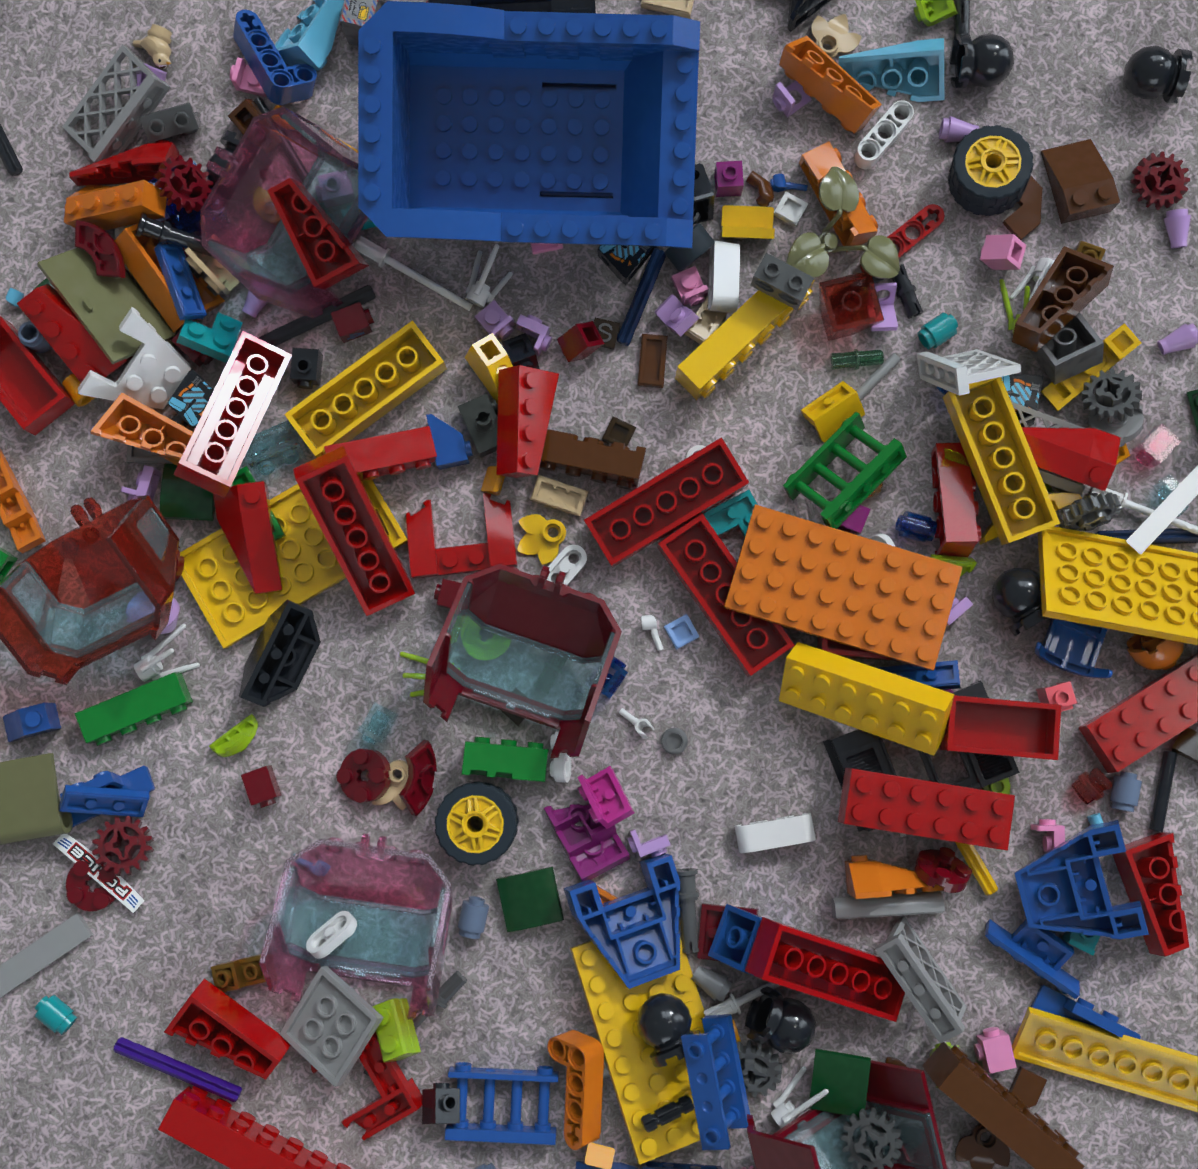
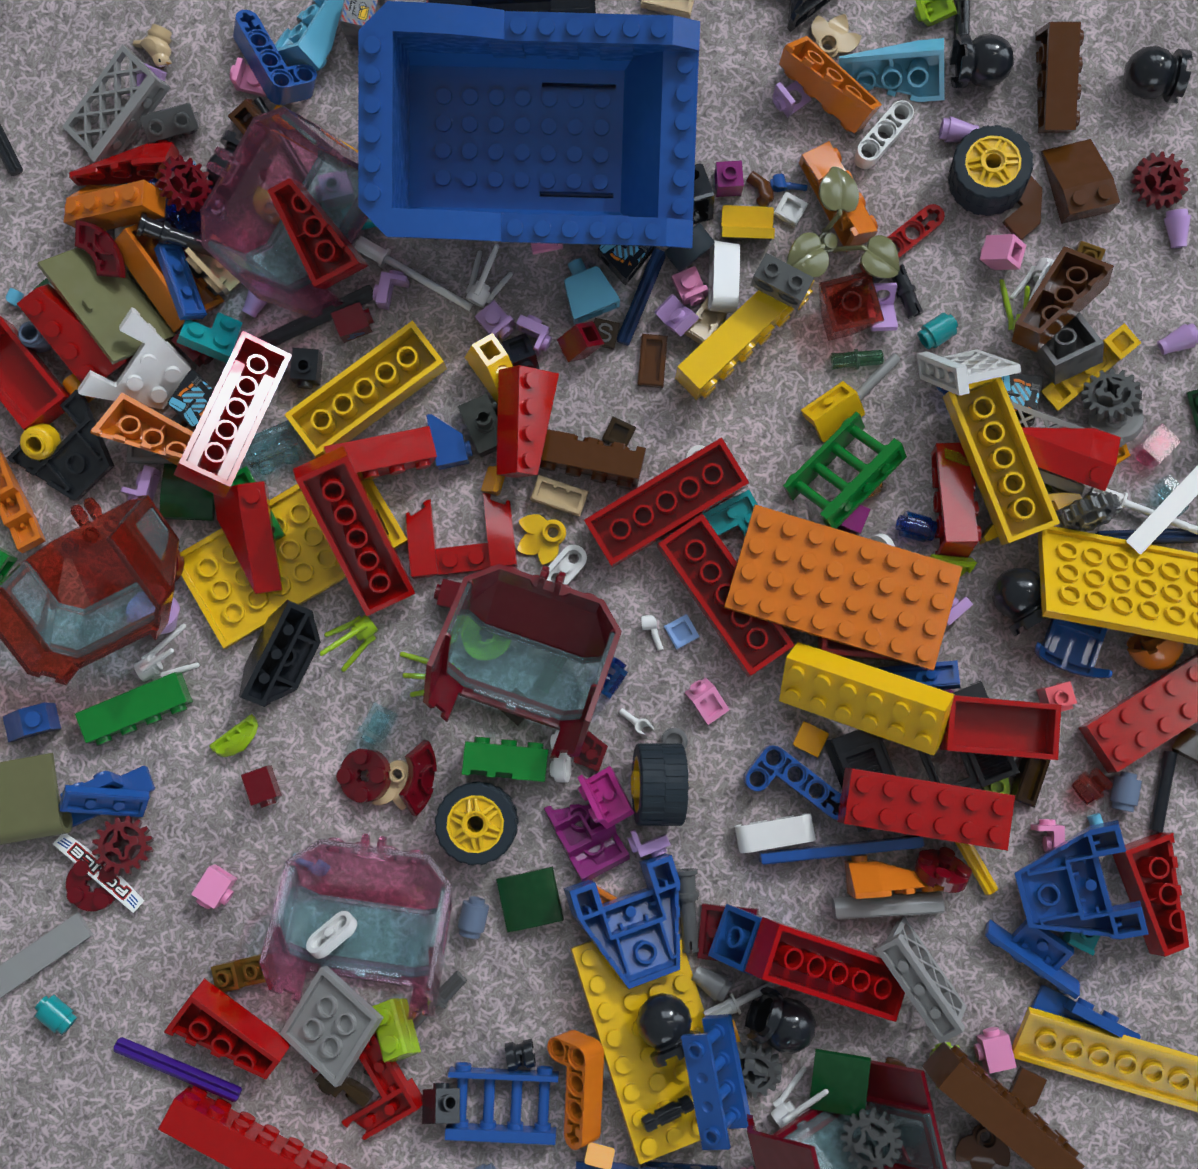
none -> black wing [7,389,114,501]
none -> yellow head [20,423,61,460]
none -> bright pink brick [191,864,237,909]
none -> dark brown slope [315,1073,374,1108]
none -> lime plant [319,615,379,672]
none -> lavender bracket [373,270,410,310]
none -> black wheel [504,1039,536,1071]
none -> medium azure torso [564,258,620,325]
none -> dark red piece [574,730,608,772]
none -> black wheel [631,743,689,826]
none -> bright pink bracket [685,678,730,725]
none -> blue beam [743,745,841,820]
none -> blue tile [758,835,924,865]
none -> light orange slope [792,721,829,758]
none -> dark brown tile [1010,757,1051,808]
none -> reddish brown wedge [1035,22,1084,133]

